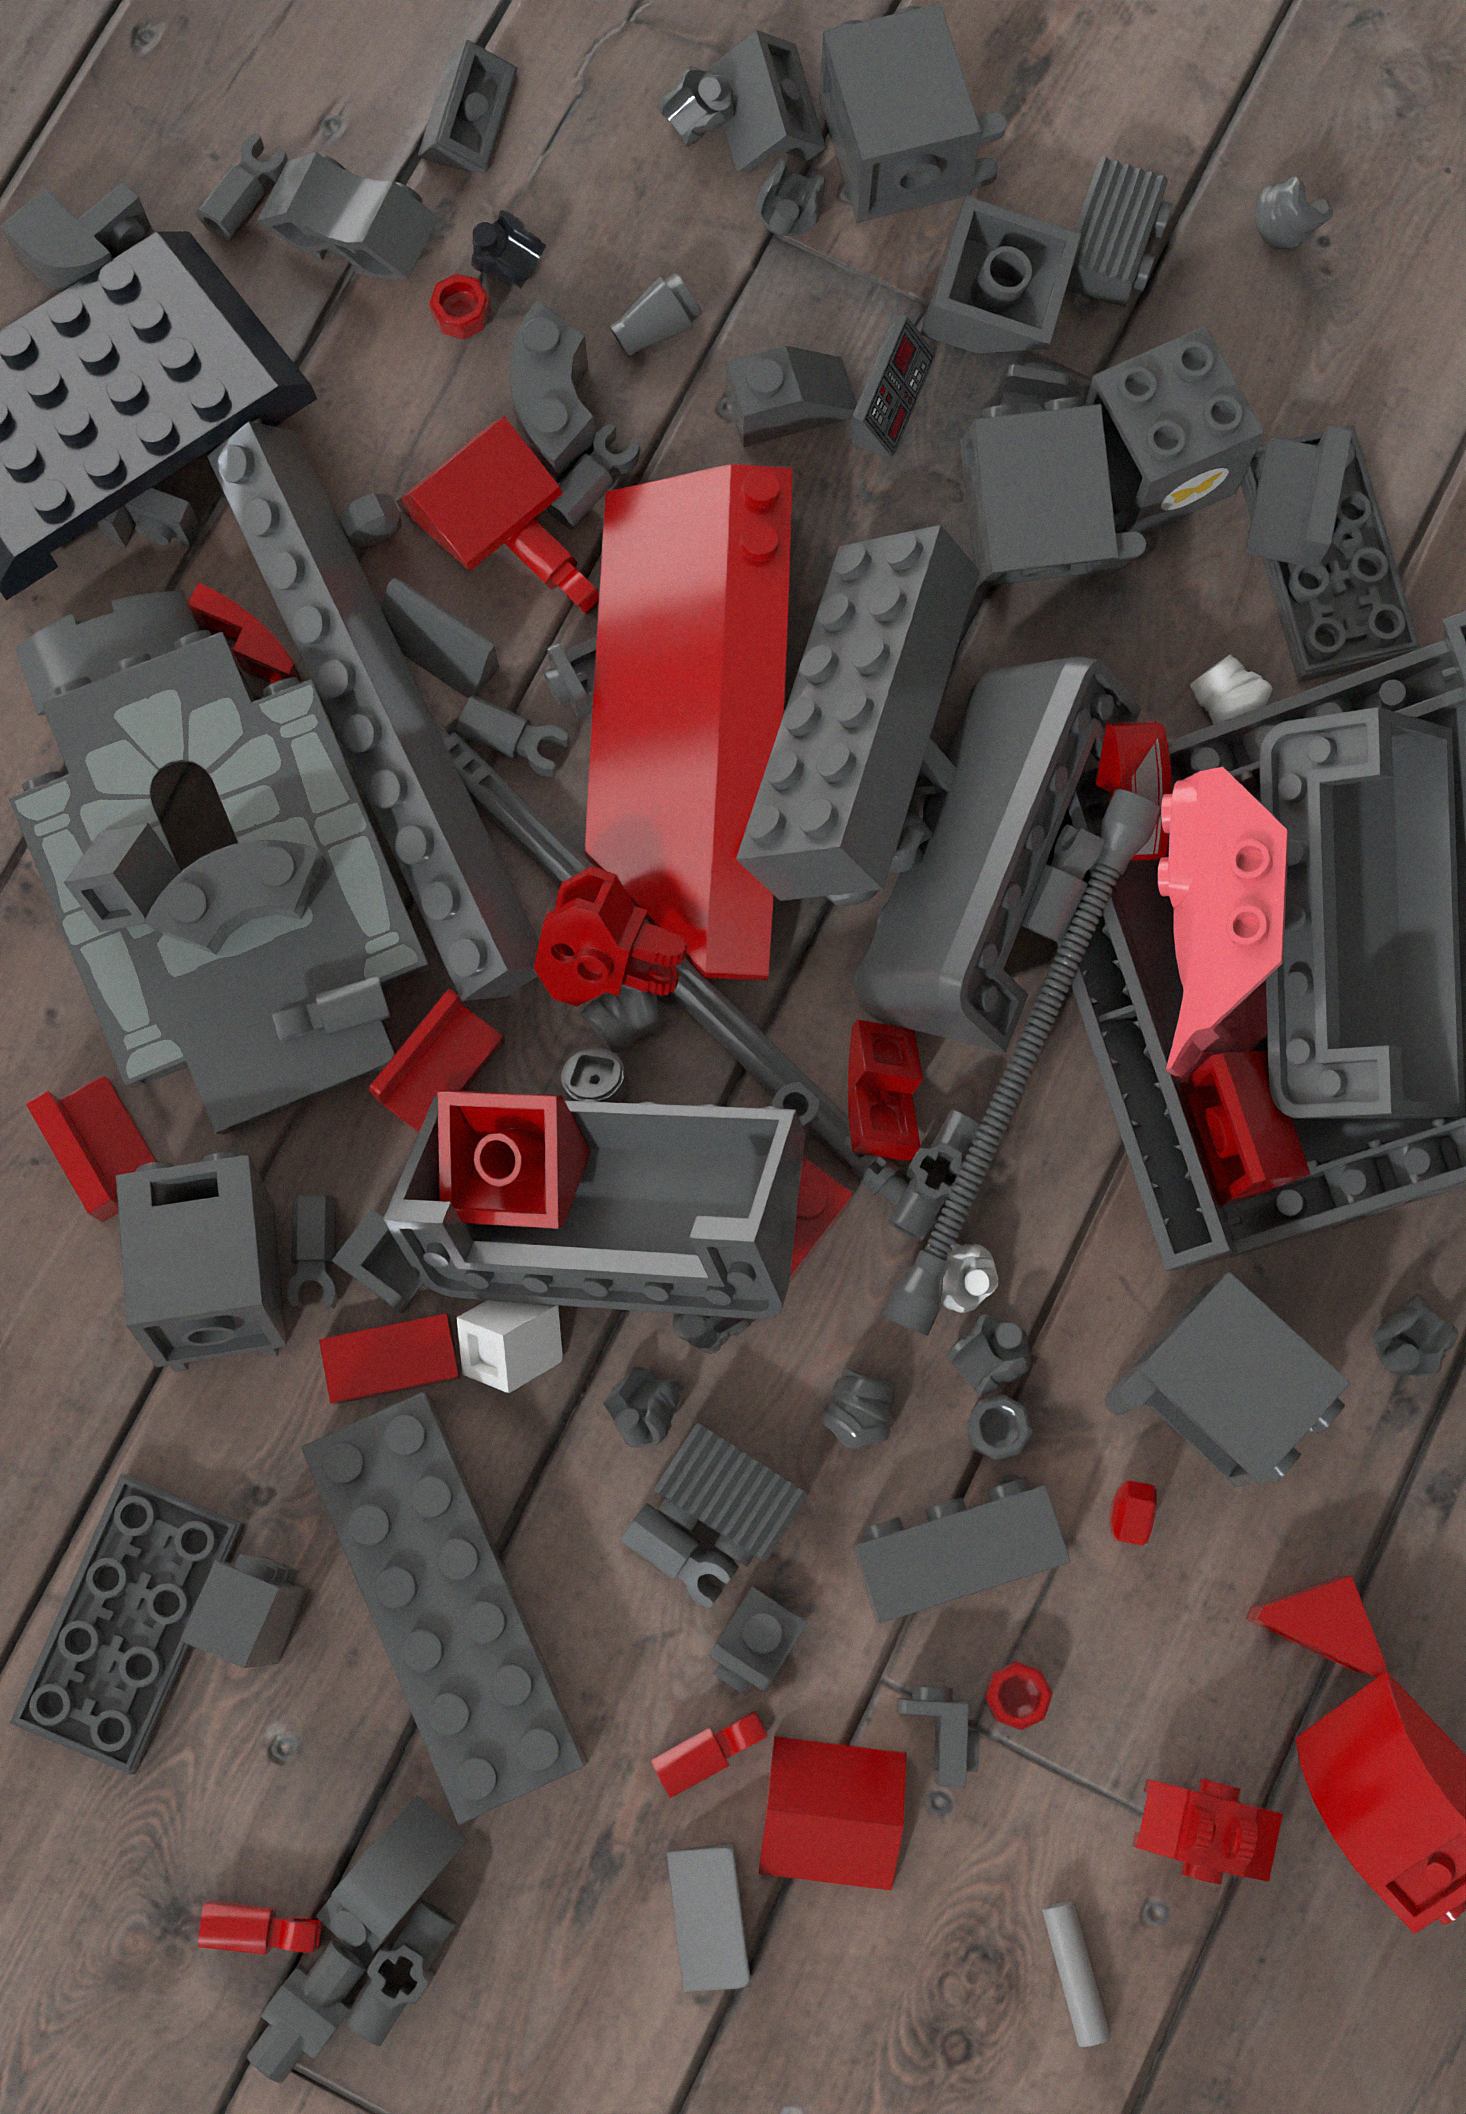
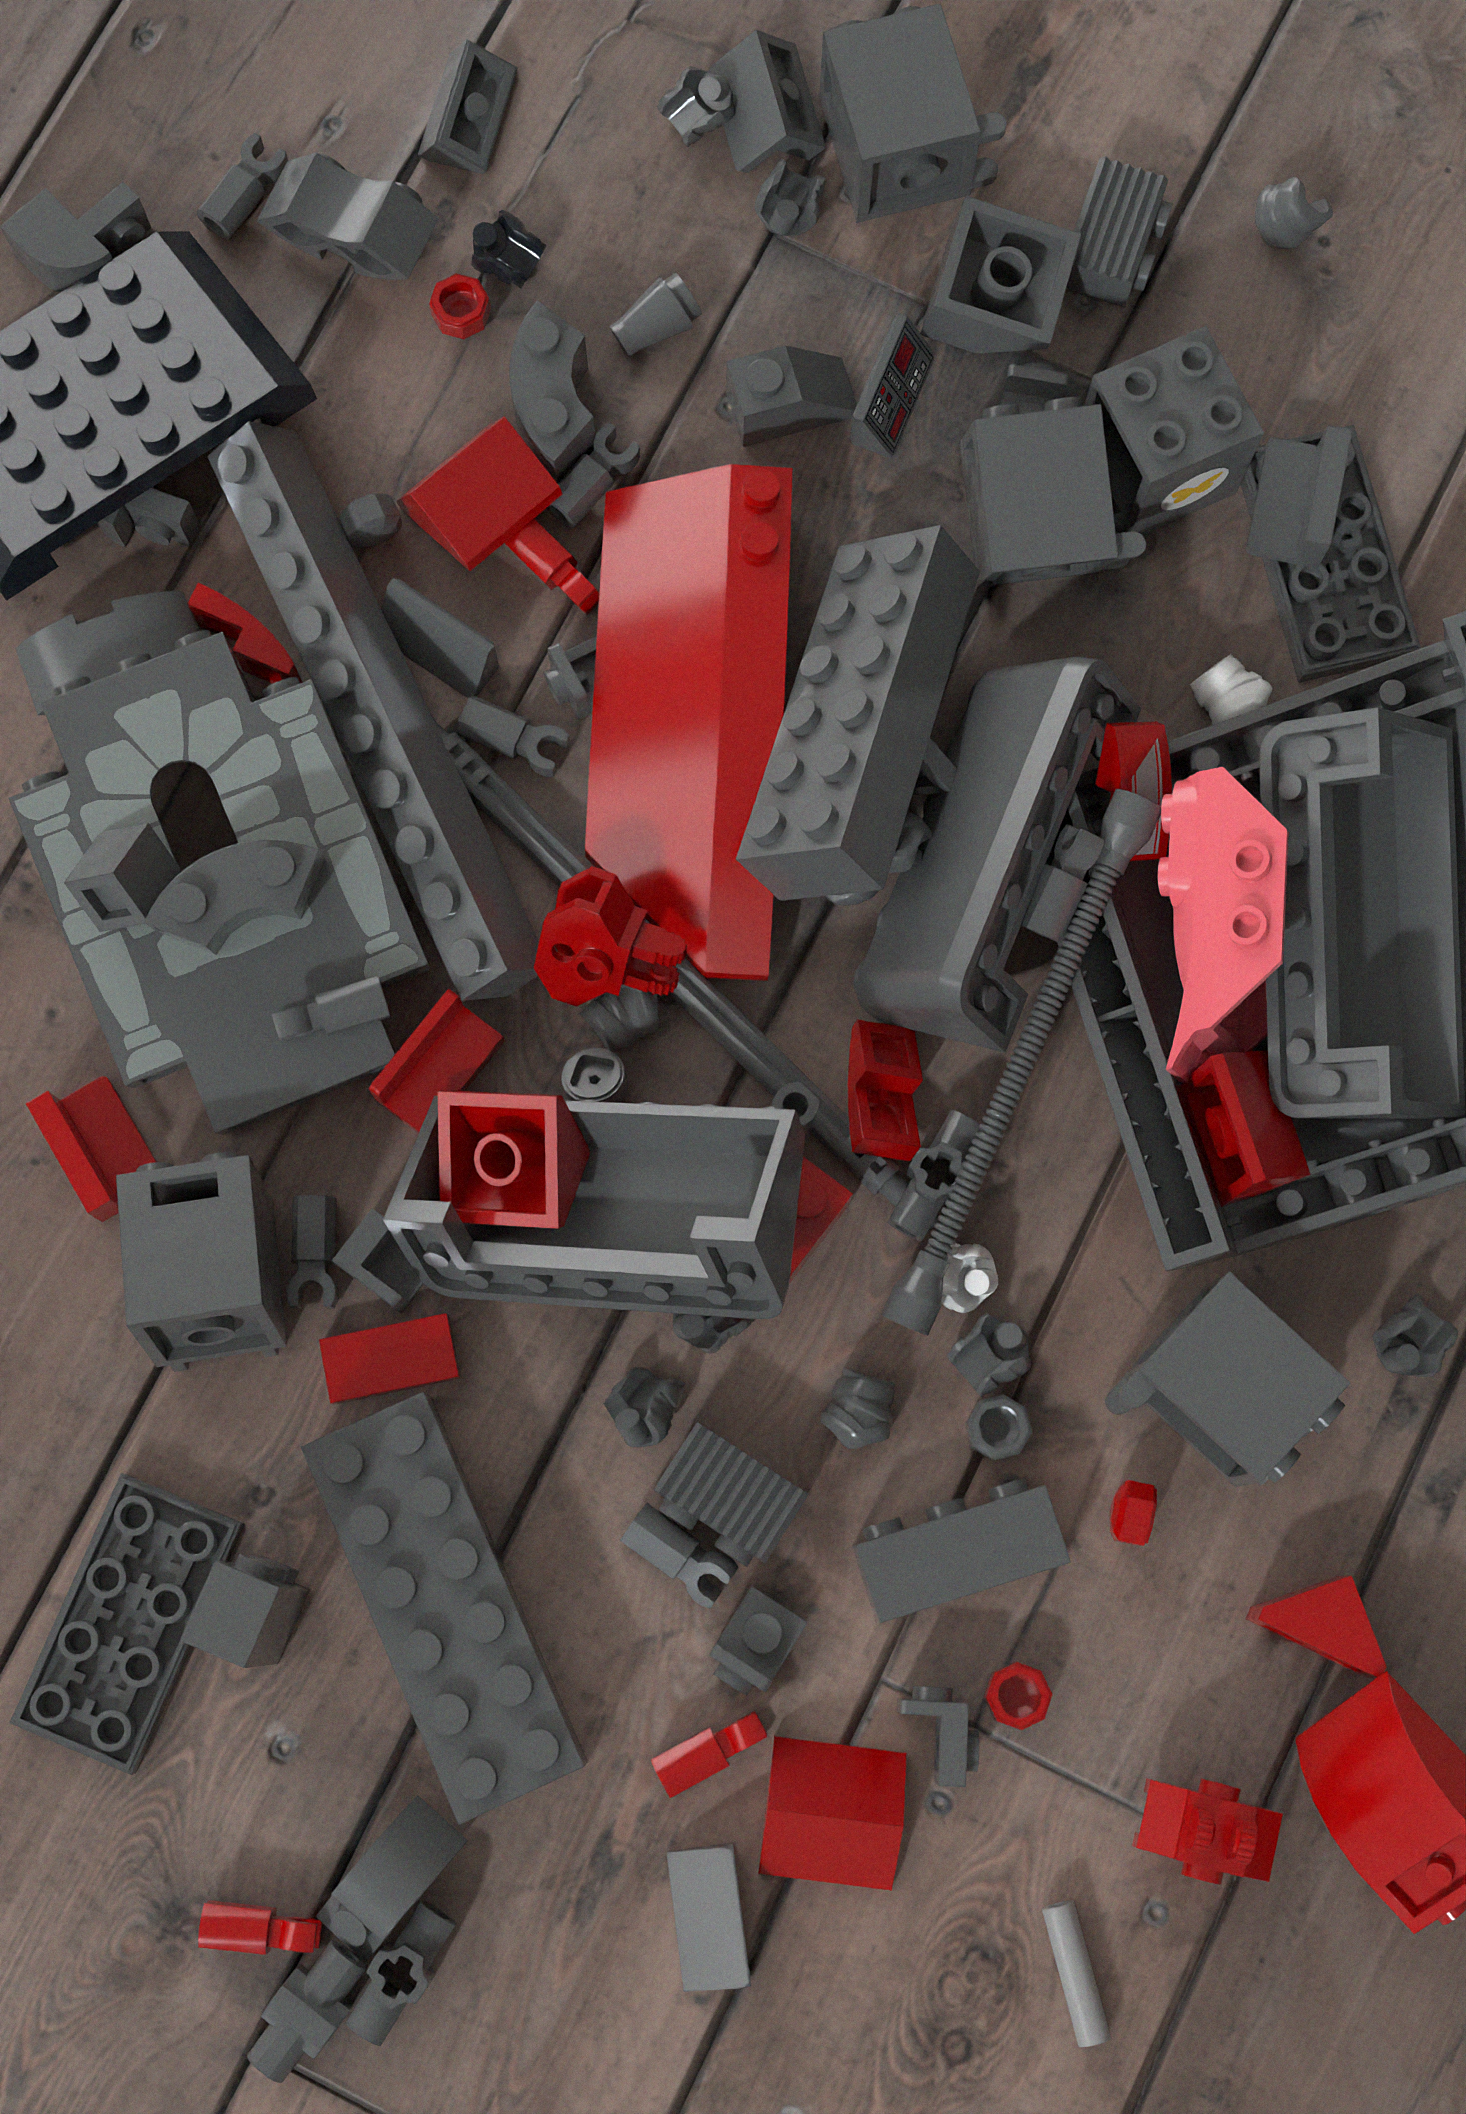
white panel [456,1300,563,1393] -> none

